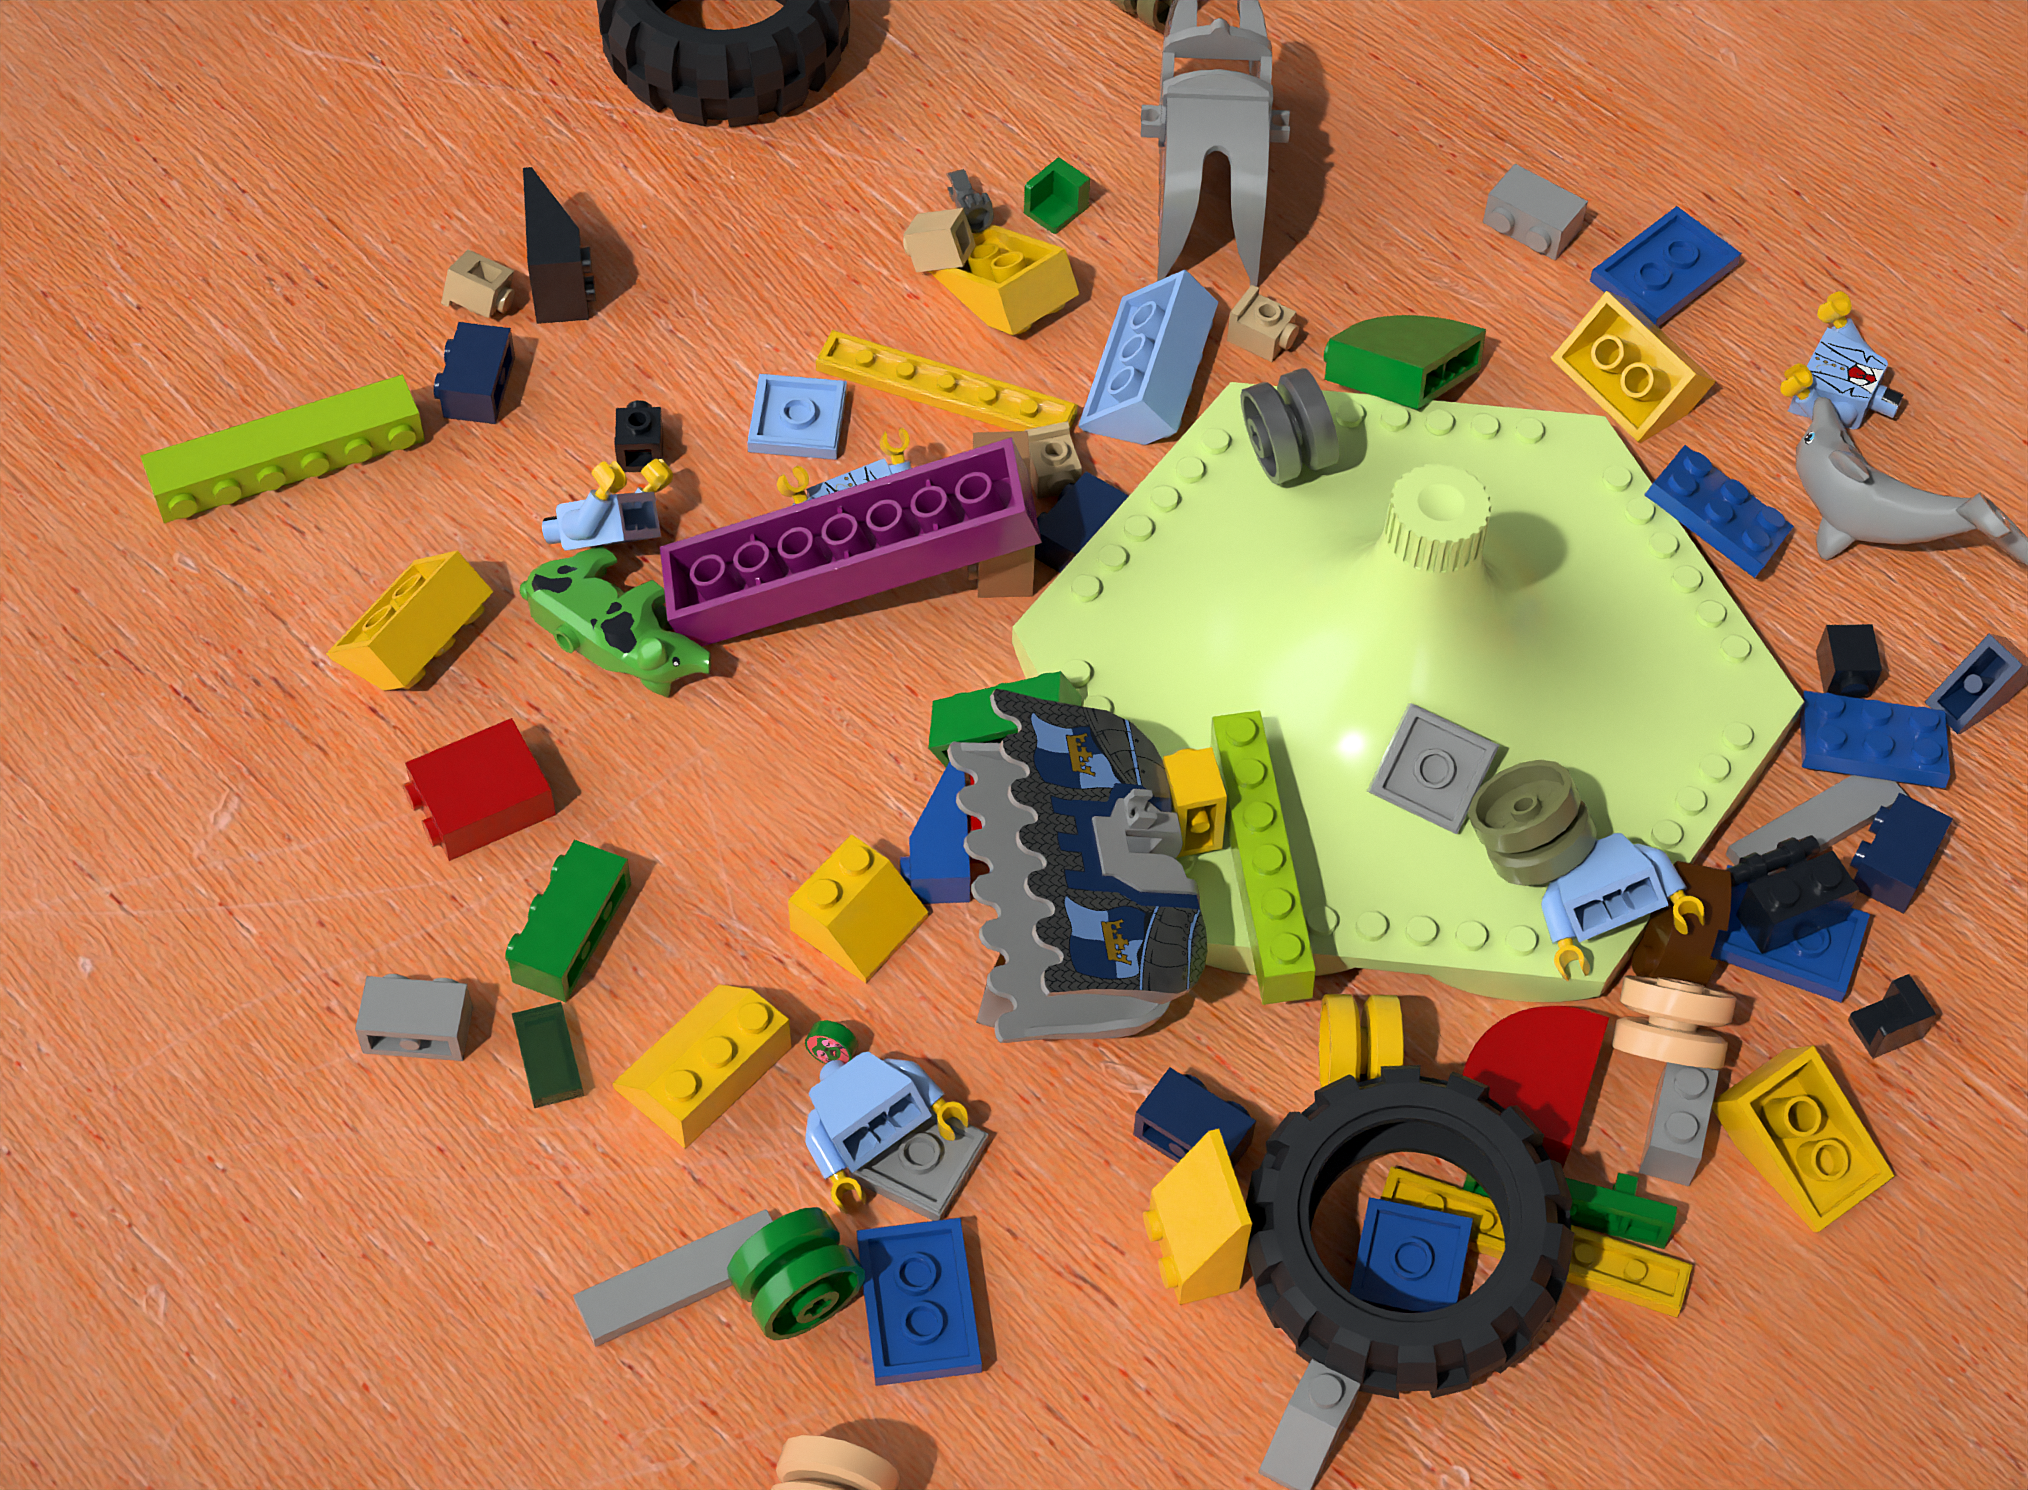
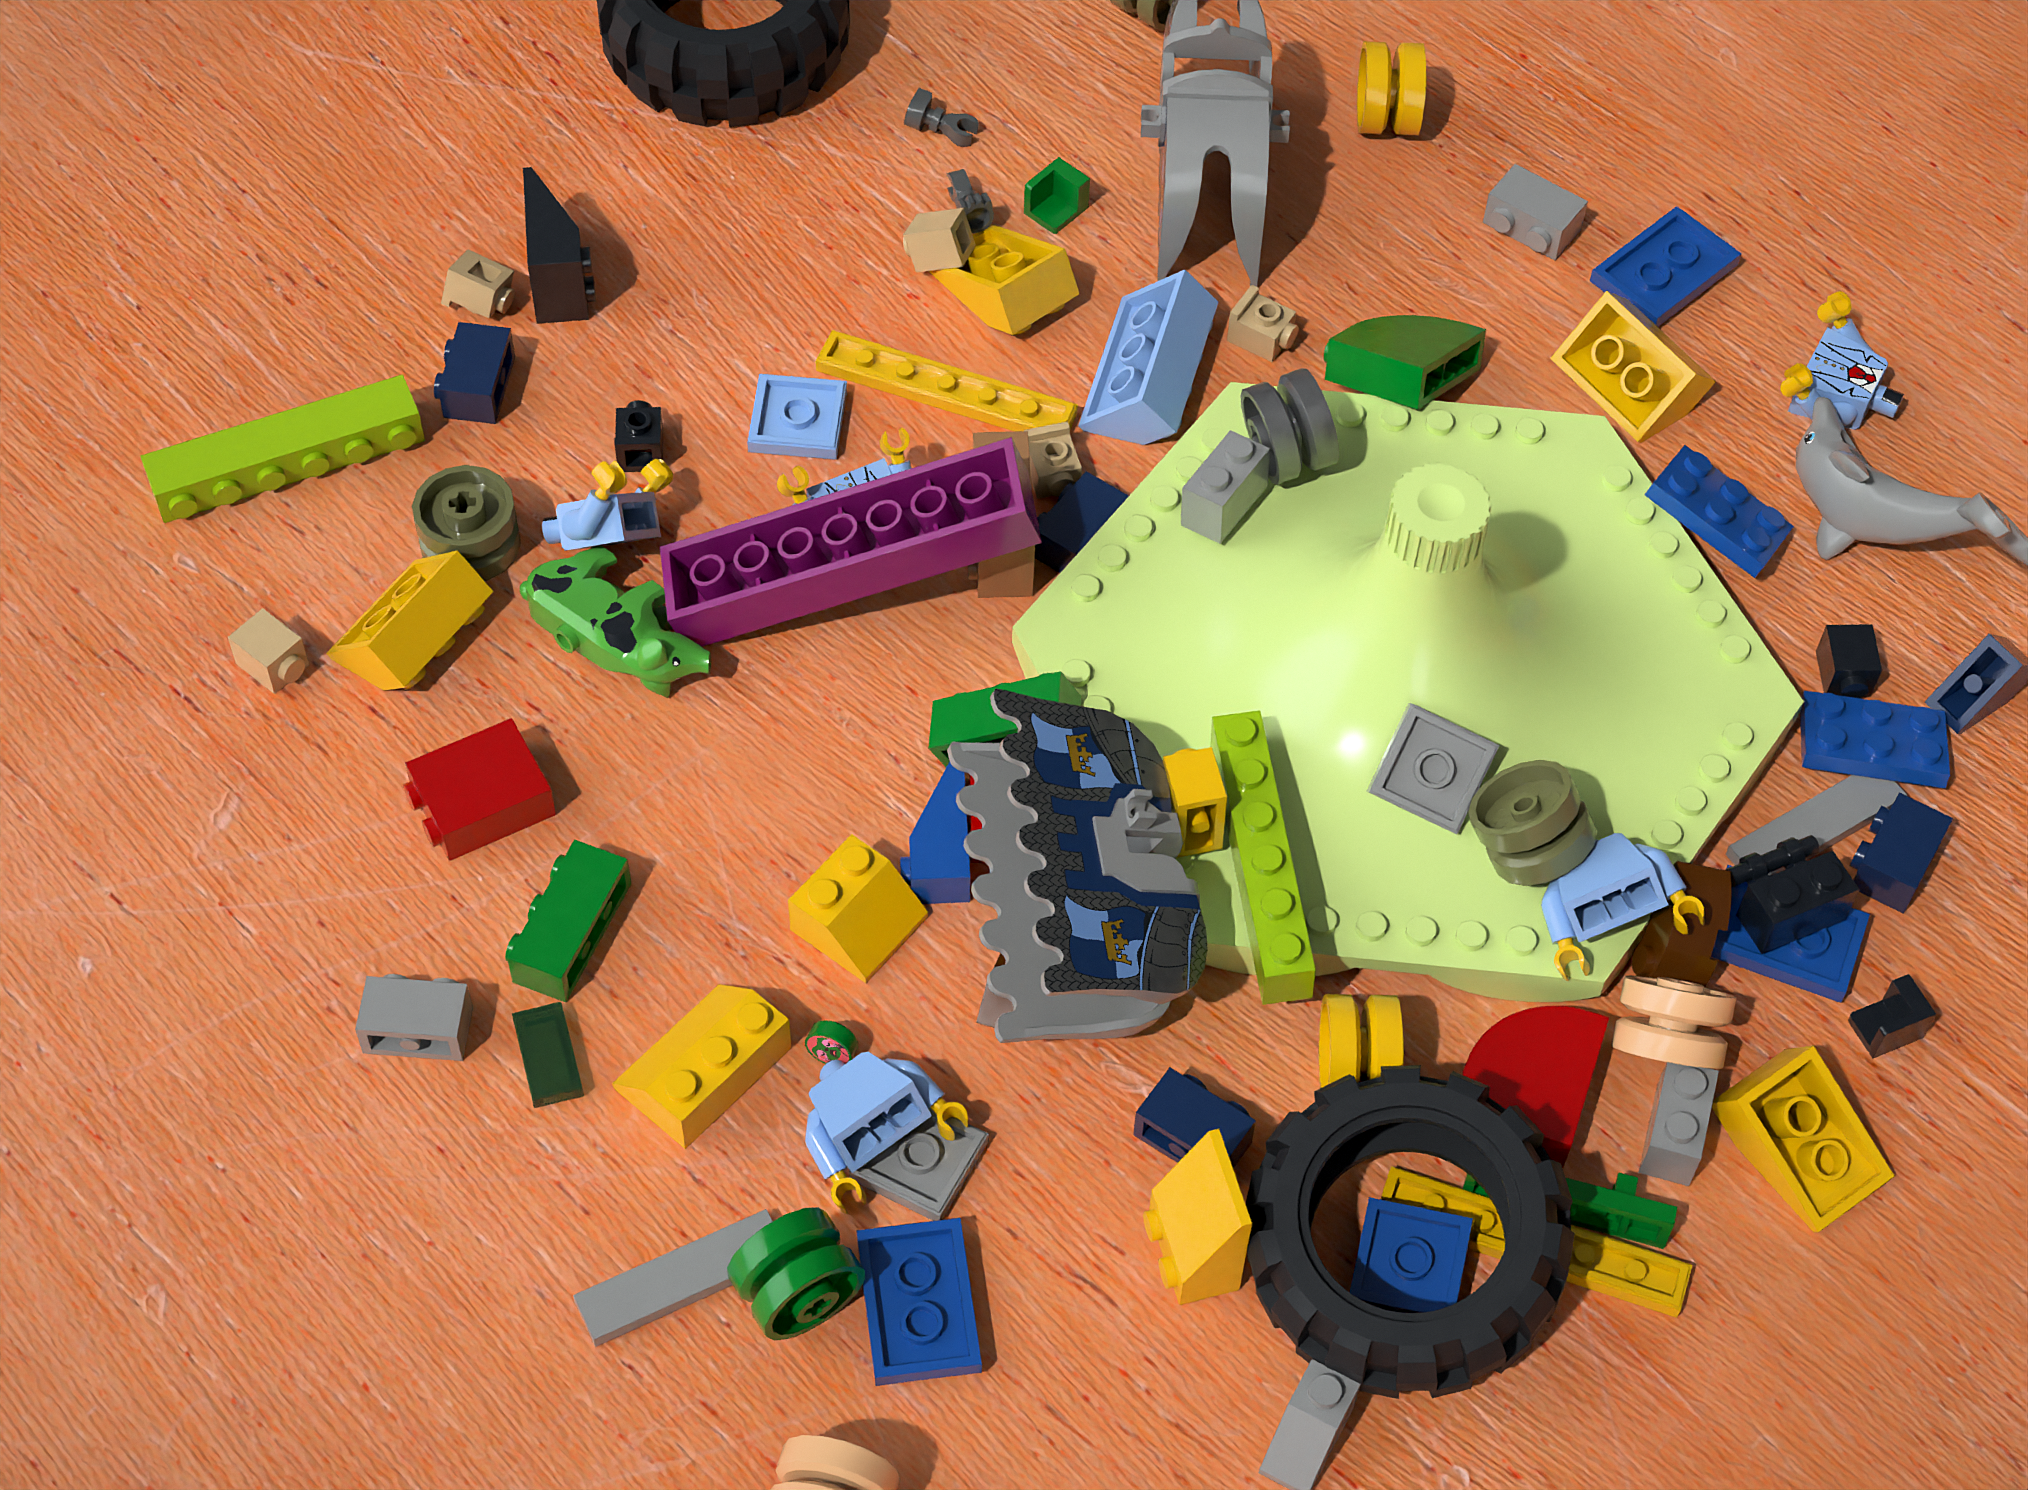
none -> tan brick [228,608,309,694]
none -> olive wheel [412,465,521,581]
none -> dark grey piece [904,88,979,147]
none -> light grey brick [1181,430,1270,544]
none -> yellow wheel [1357,41,1427,135]

